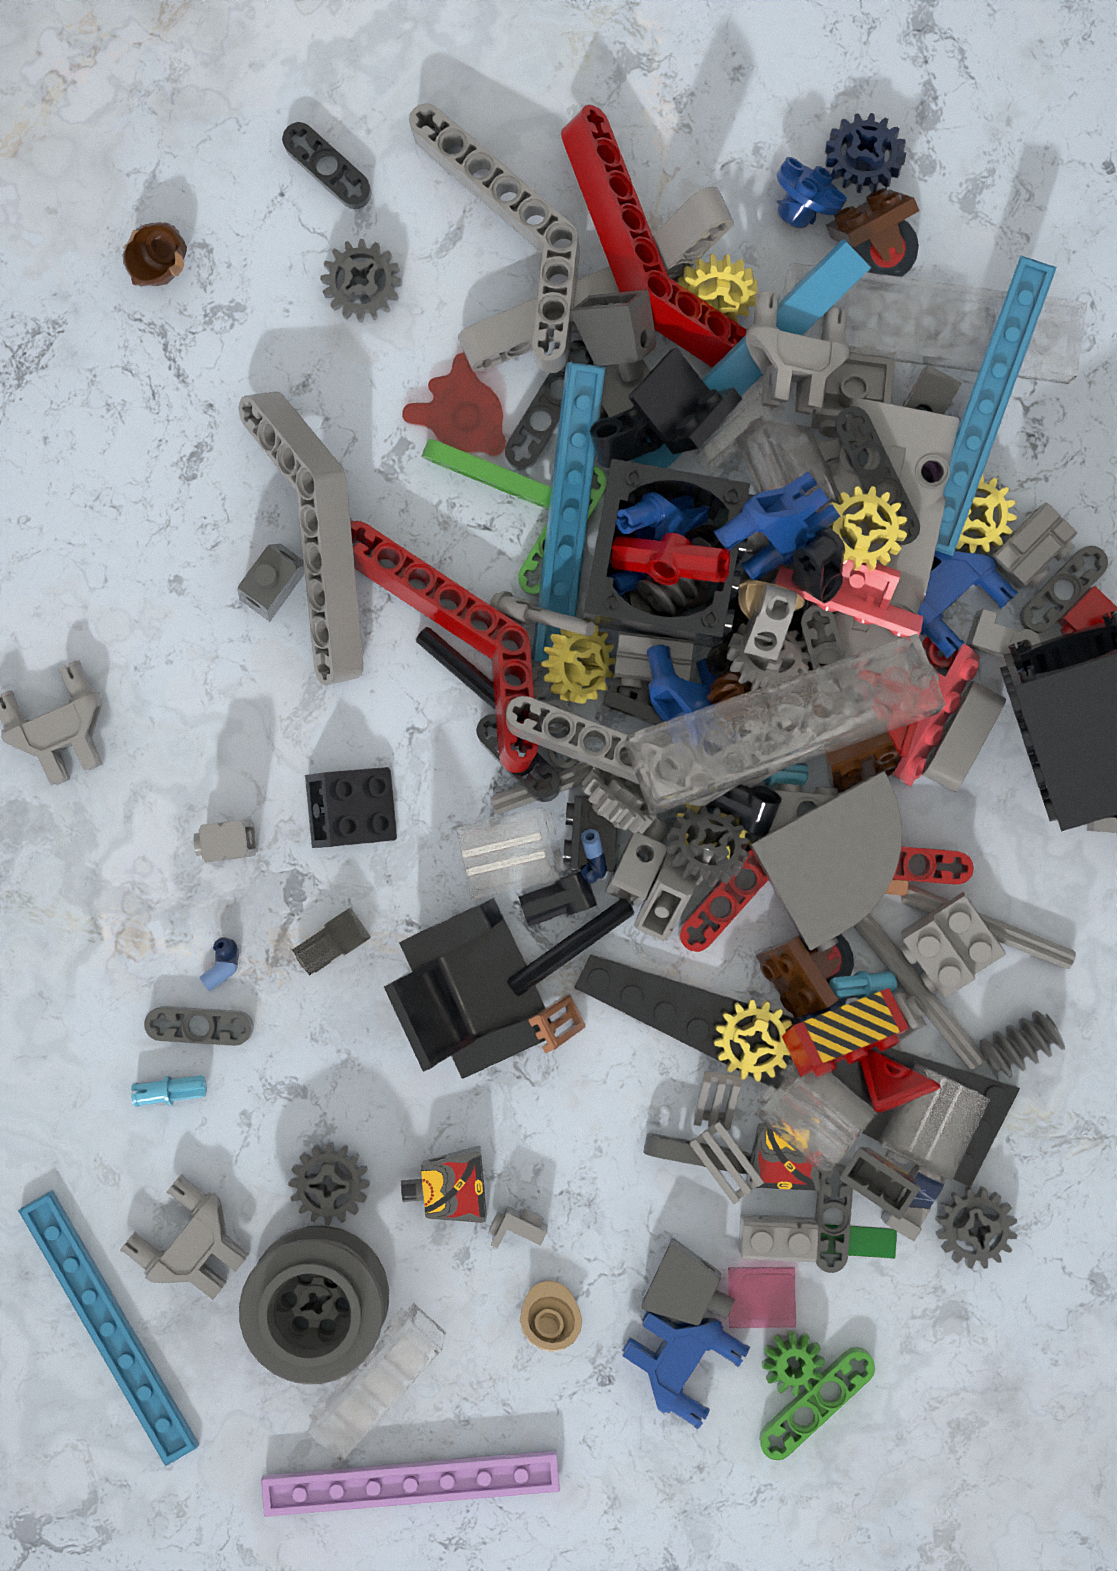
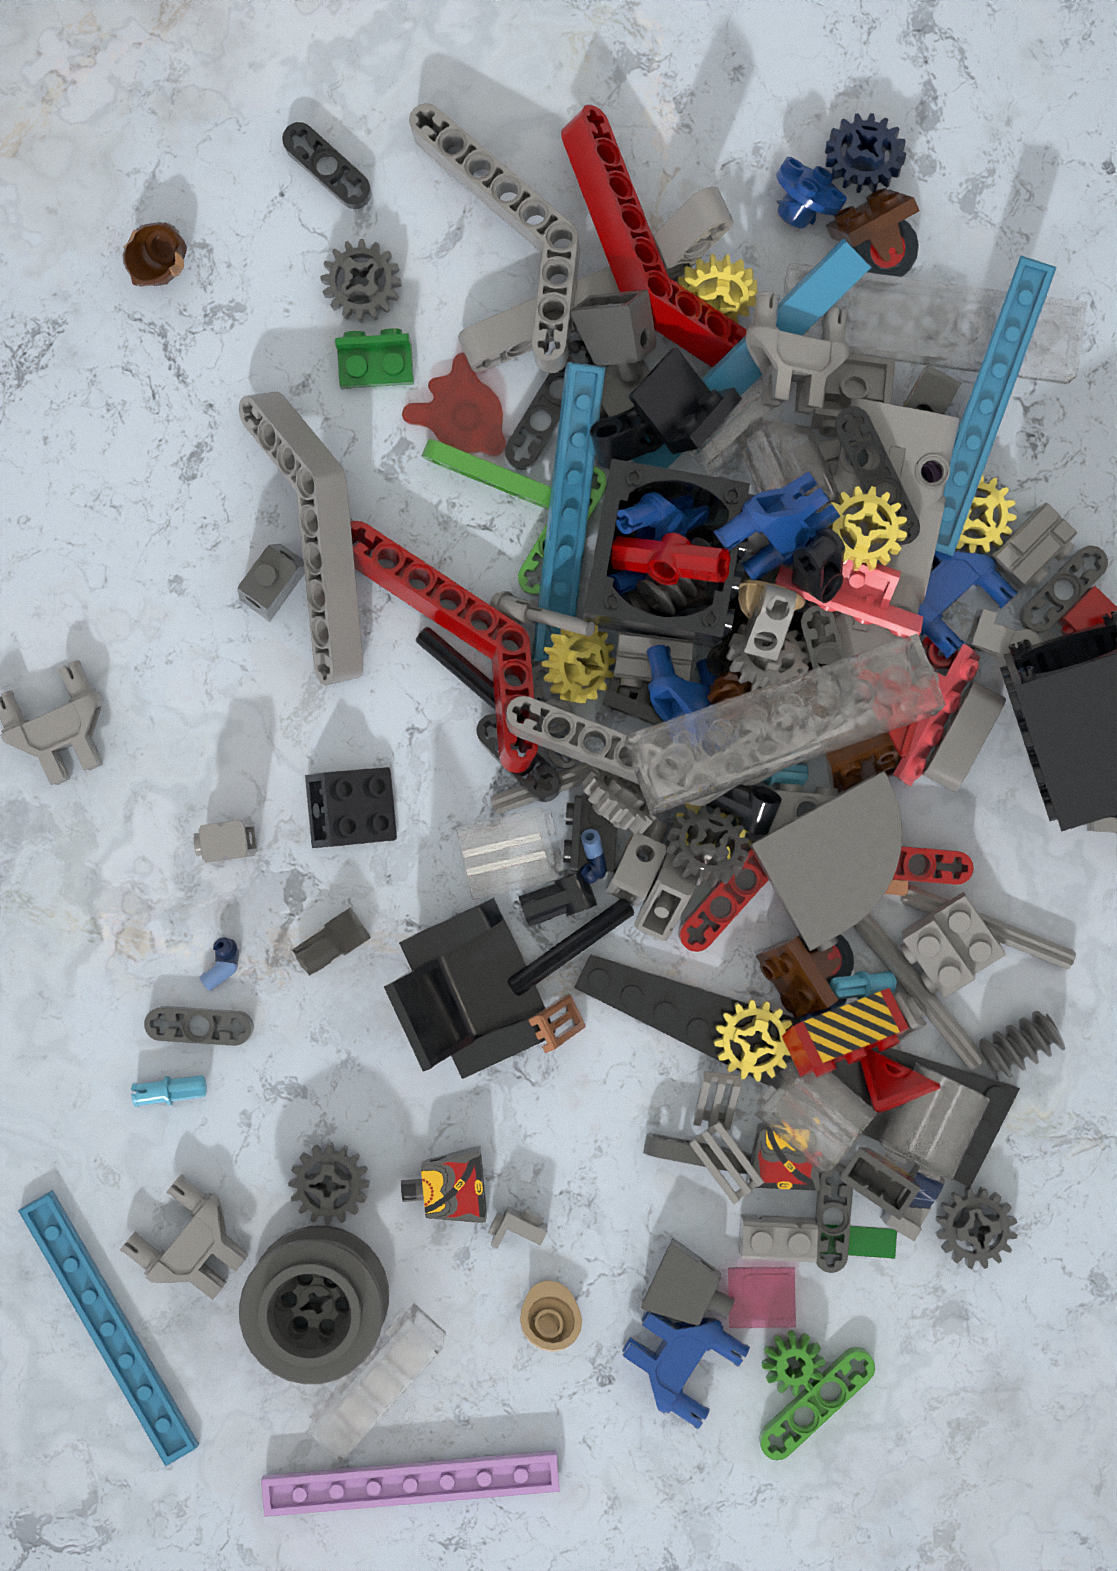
none -> green bracket [335,328,414,389]

